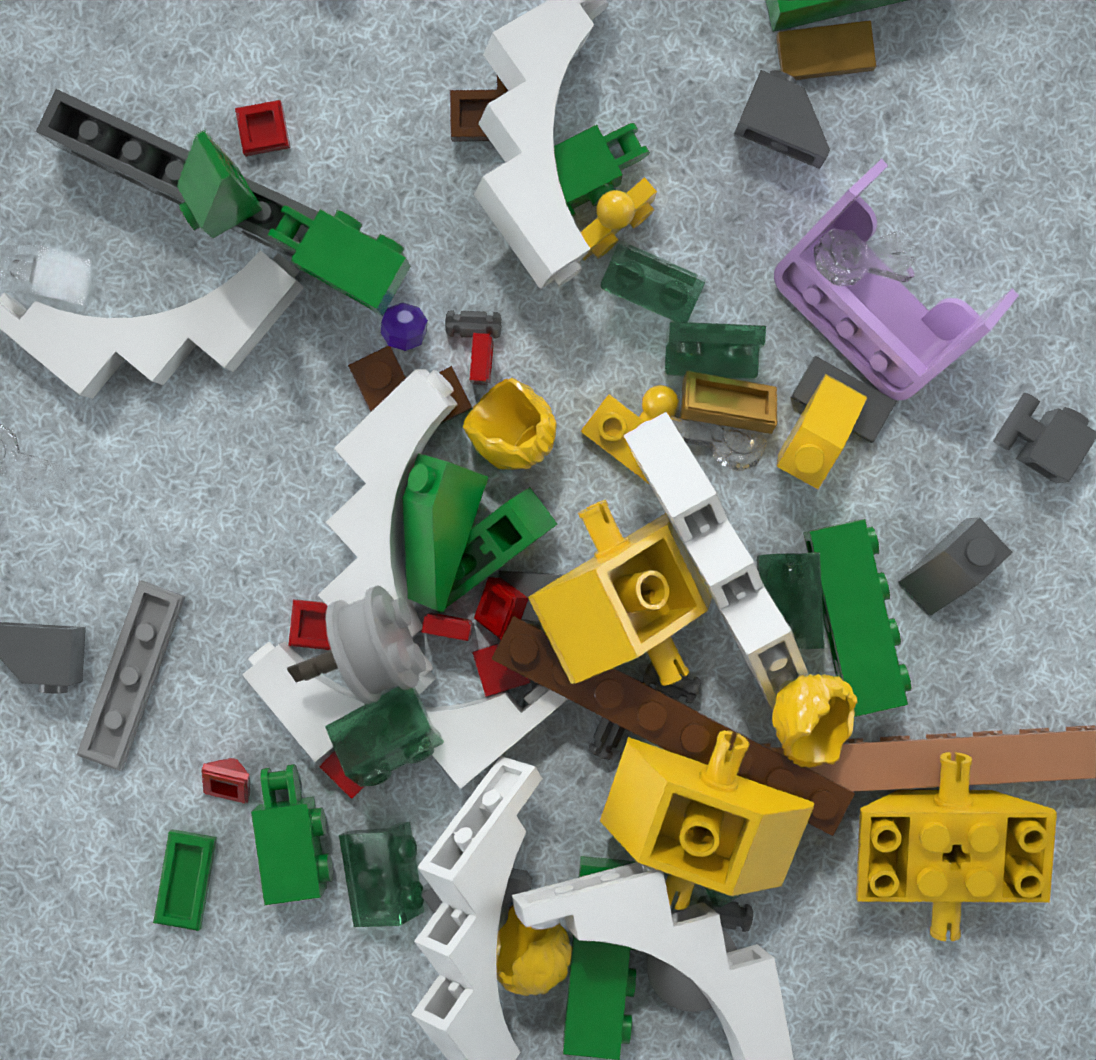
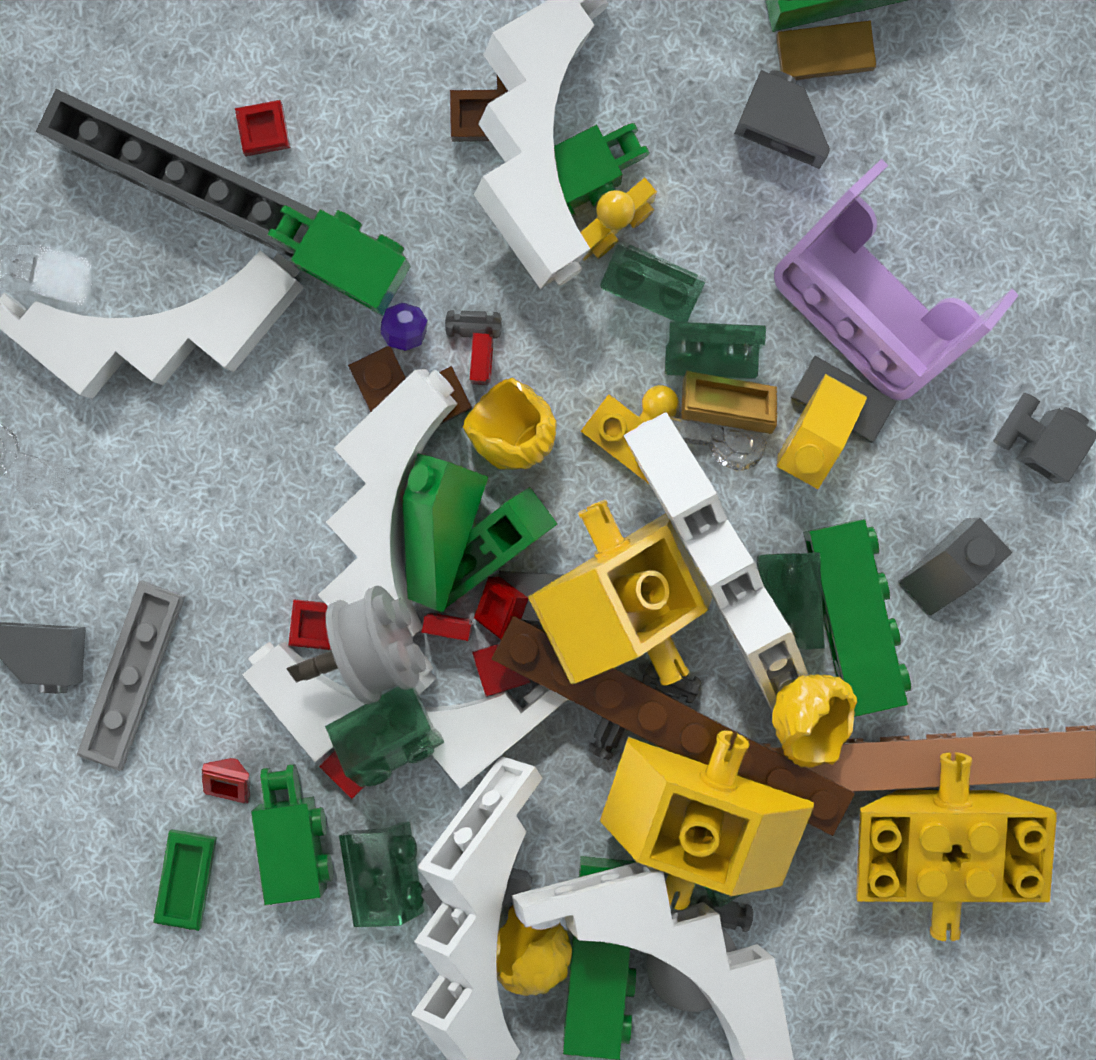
green slope [177,130,263,239] -> none
clear piece [814,228,916,286] -> none

